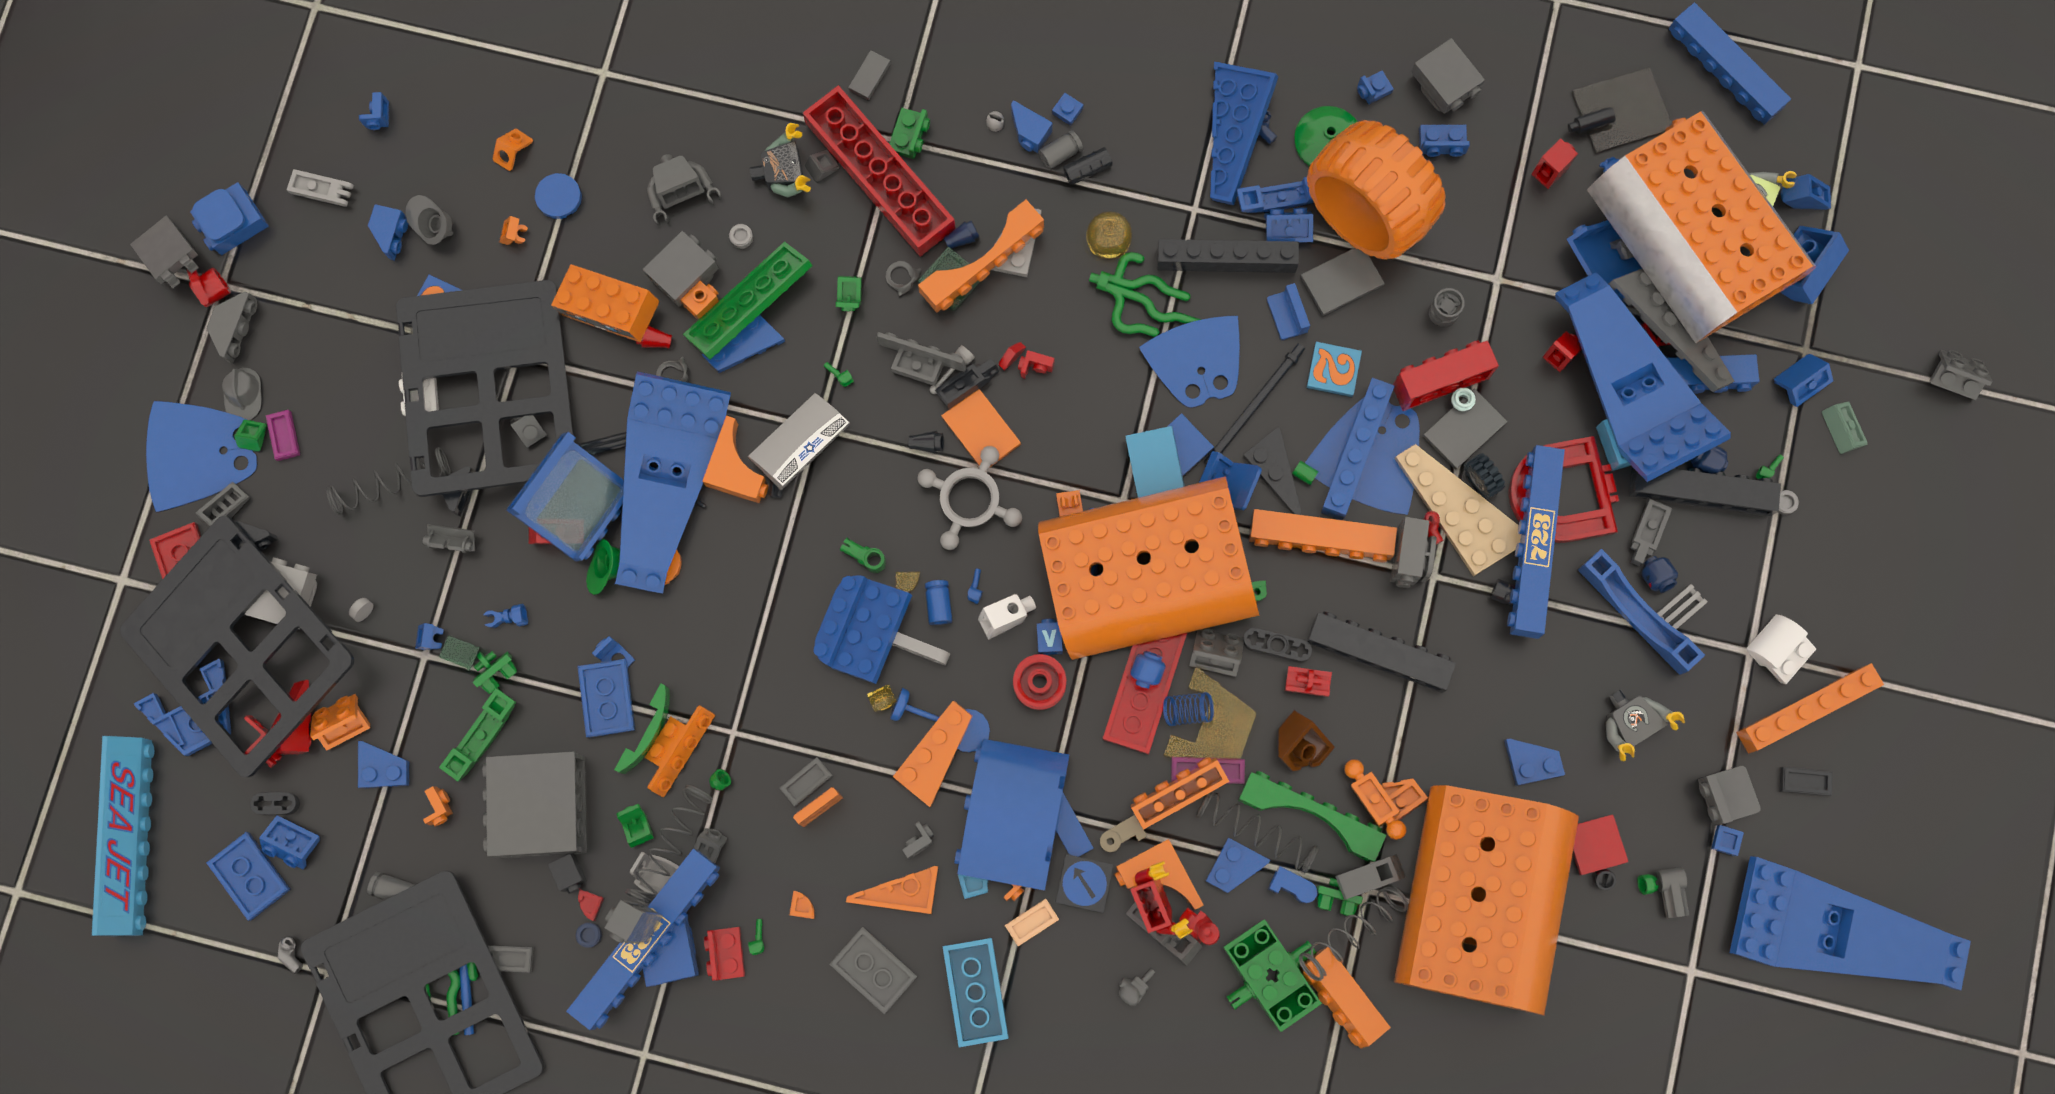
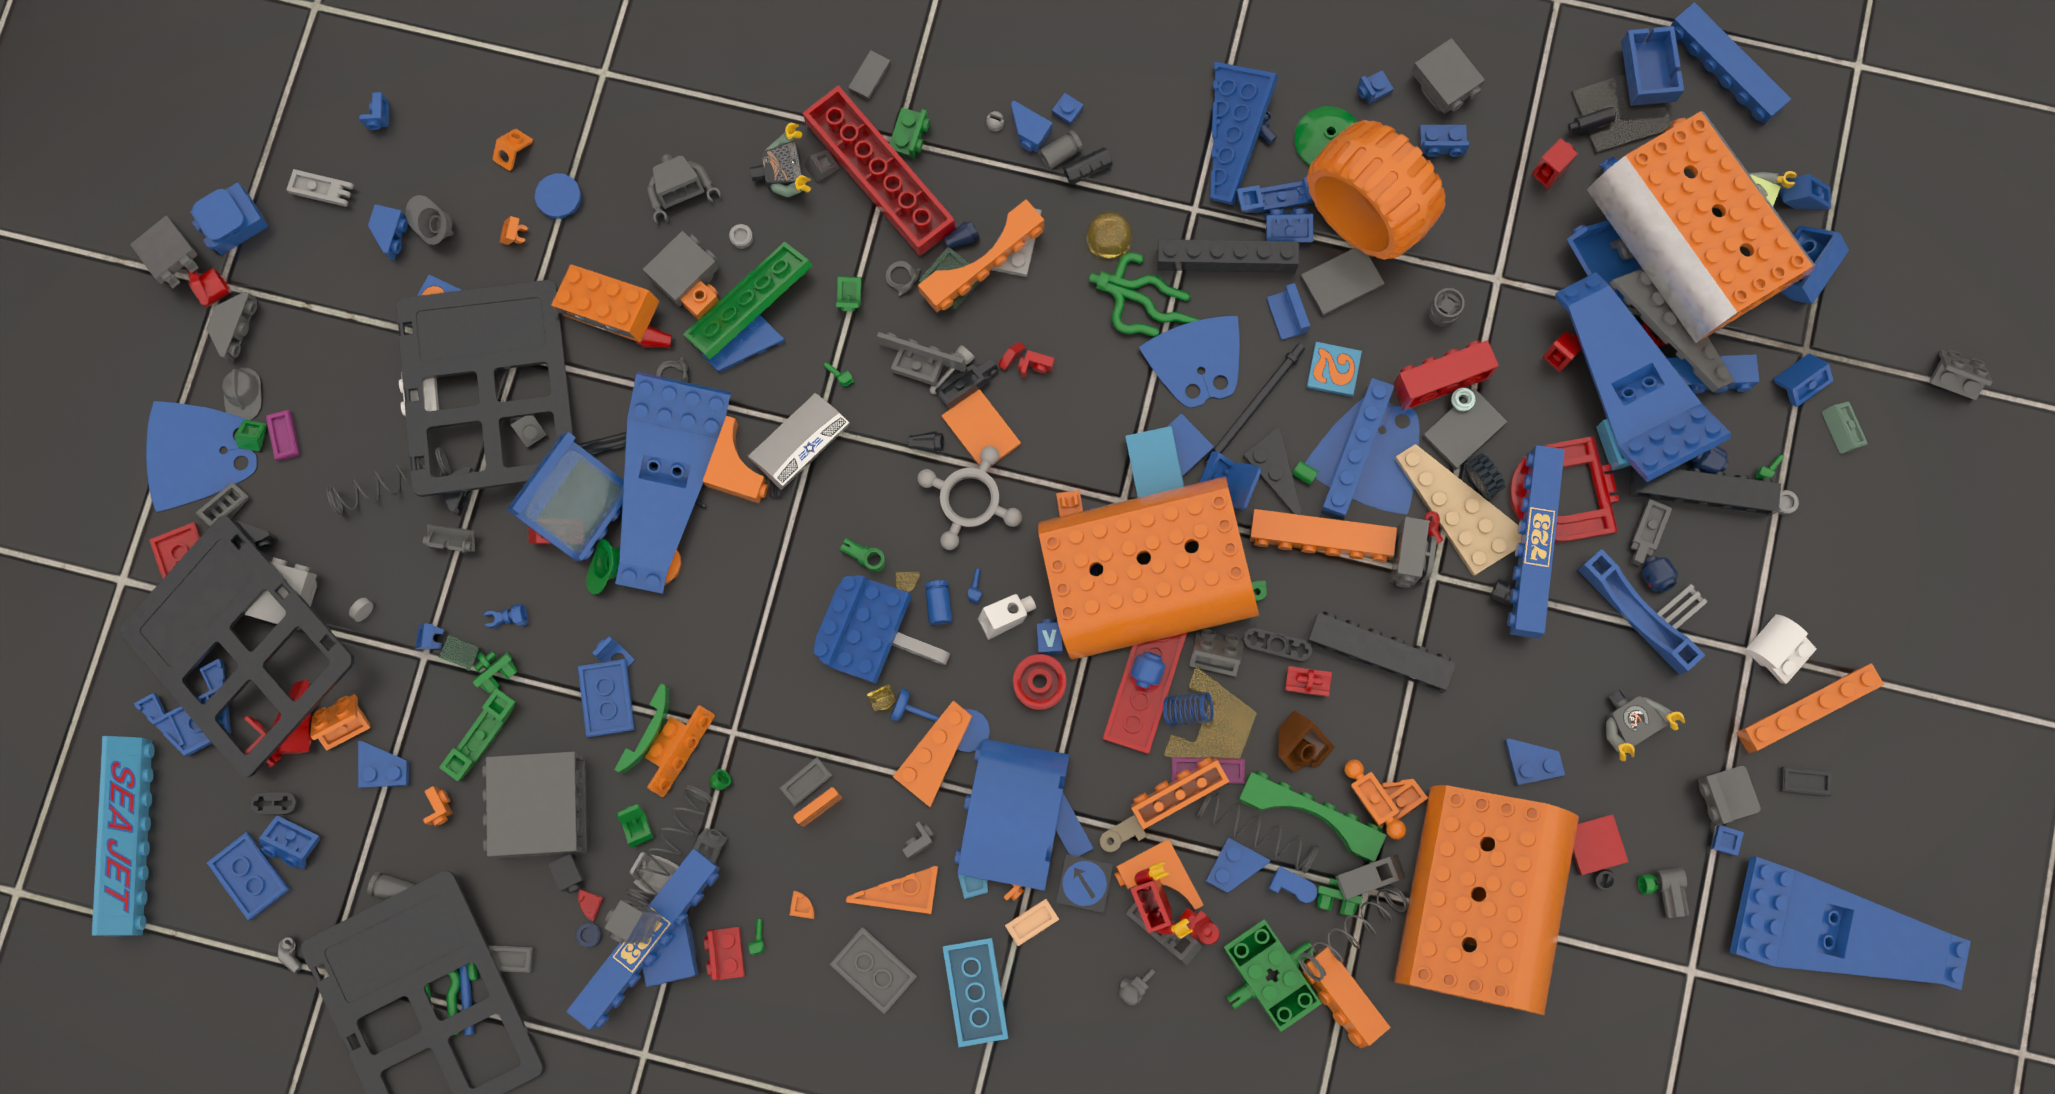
none -> blue piece [1621,26,1684,106]

